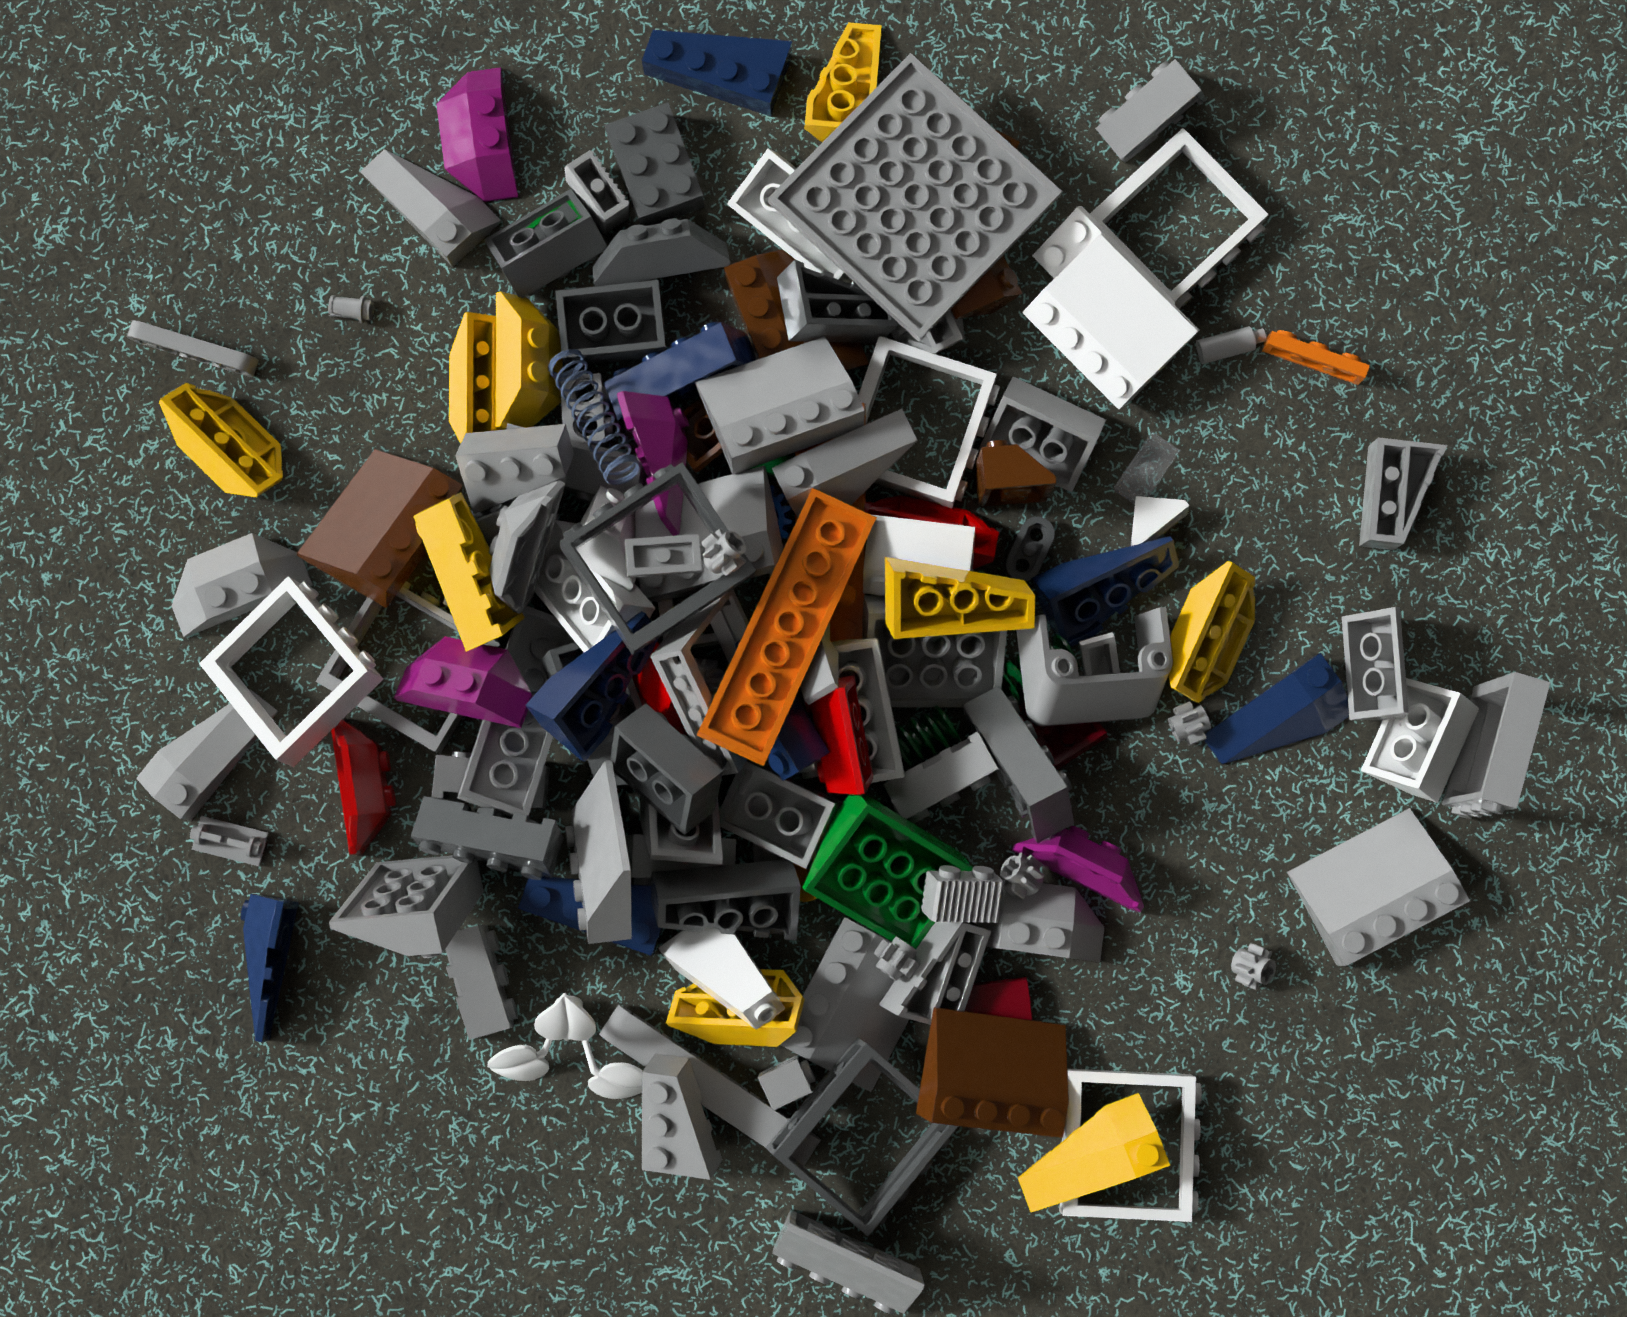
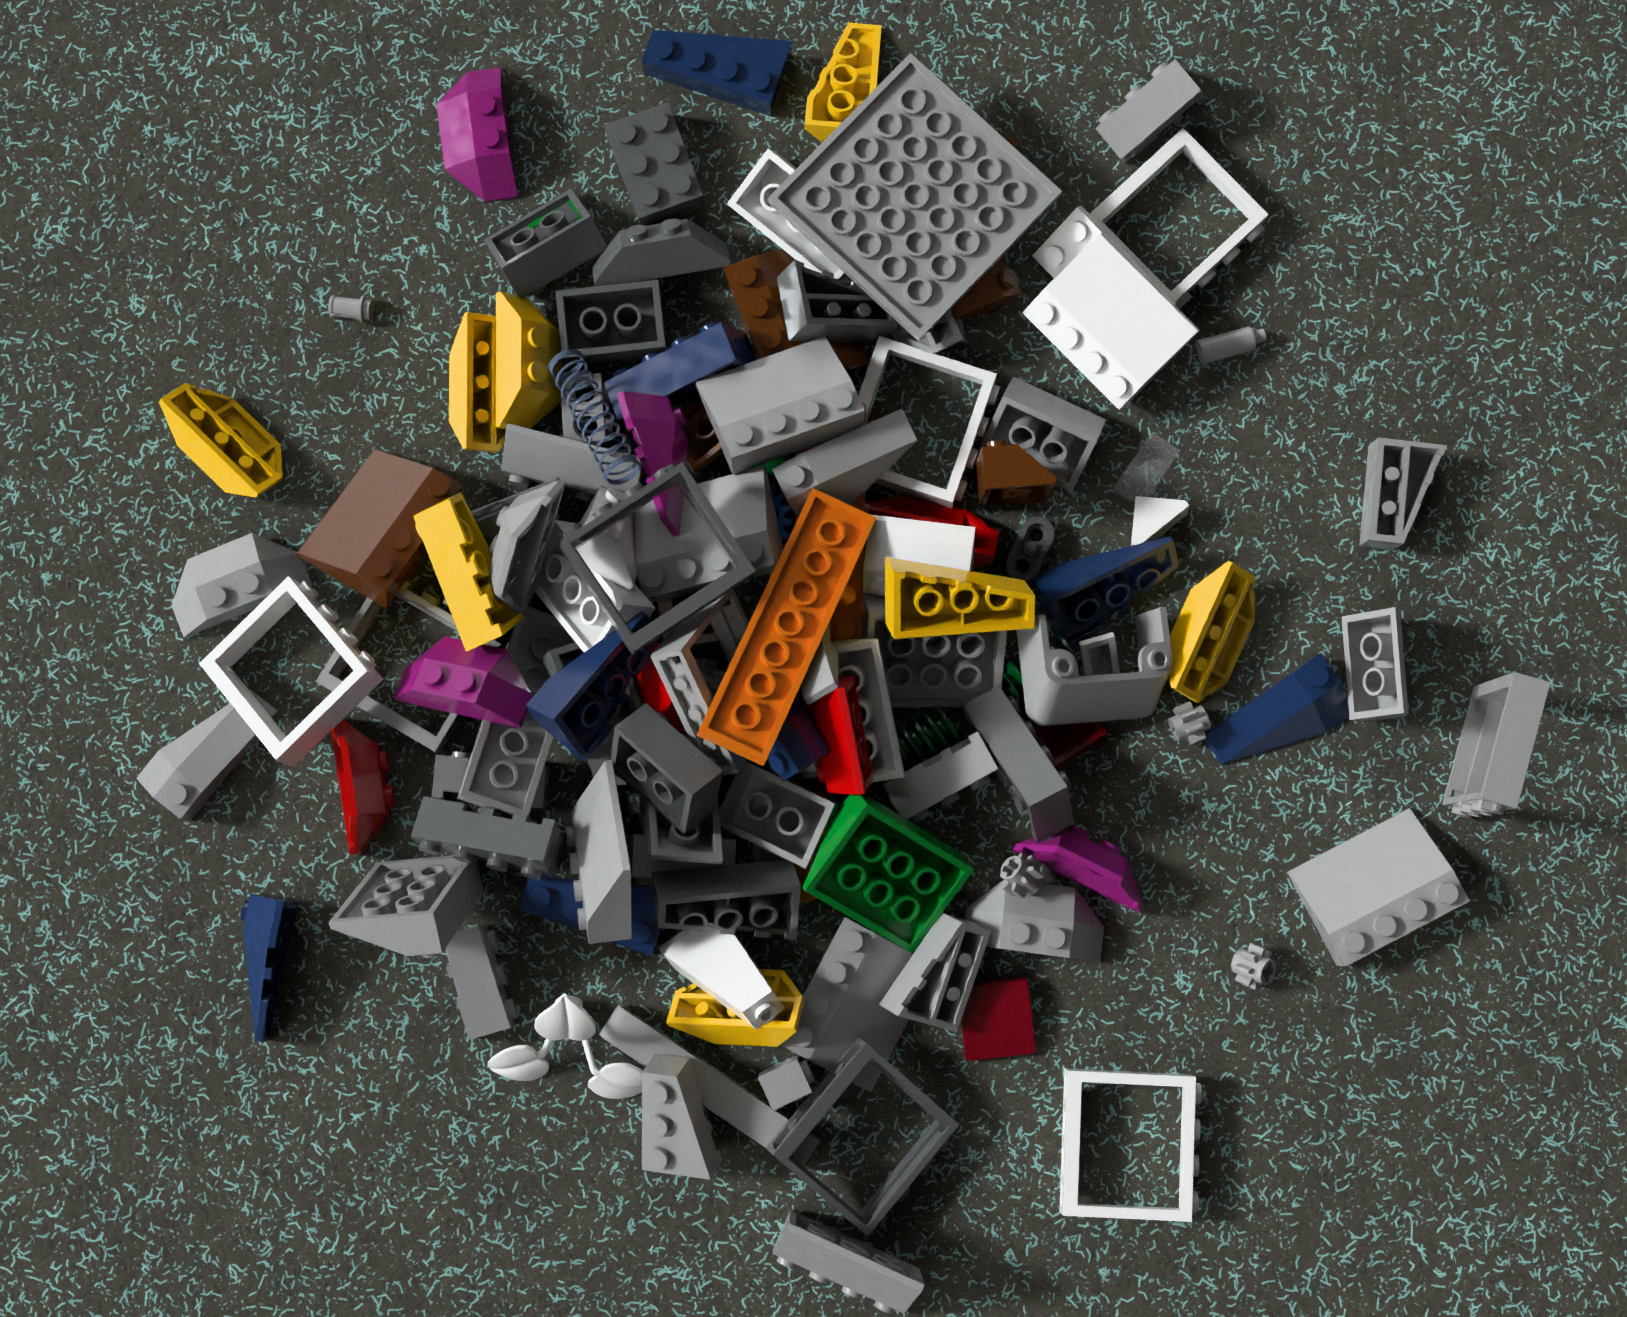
light grey beam [127,320,259,377] -> none
light grey hinge [190,816,269,866] -> none
light grey wedge [360,149,502,267] -> none
light grey wedge [455,424,574,514] -> none
light grey brick [564,150,630,234] -> none
light grey plate [624,534,702,578] -> none
light grey gear [701,528,746,576] -> none
light grey gear [874,937,919,981] -> none
reddish brown slope [916,1007,1069,1138] -> none
light grey brick [921,865,1004,923] -> none
yellow wedge [1017,1093,1170,1212] -> none
orange plate [1262,330,1370,385] -> none
white slope [1361,678,1479,803] -> none

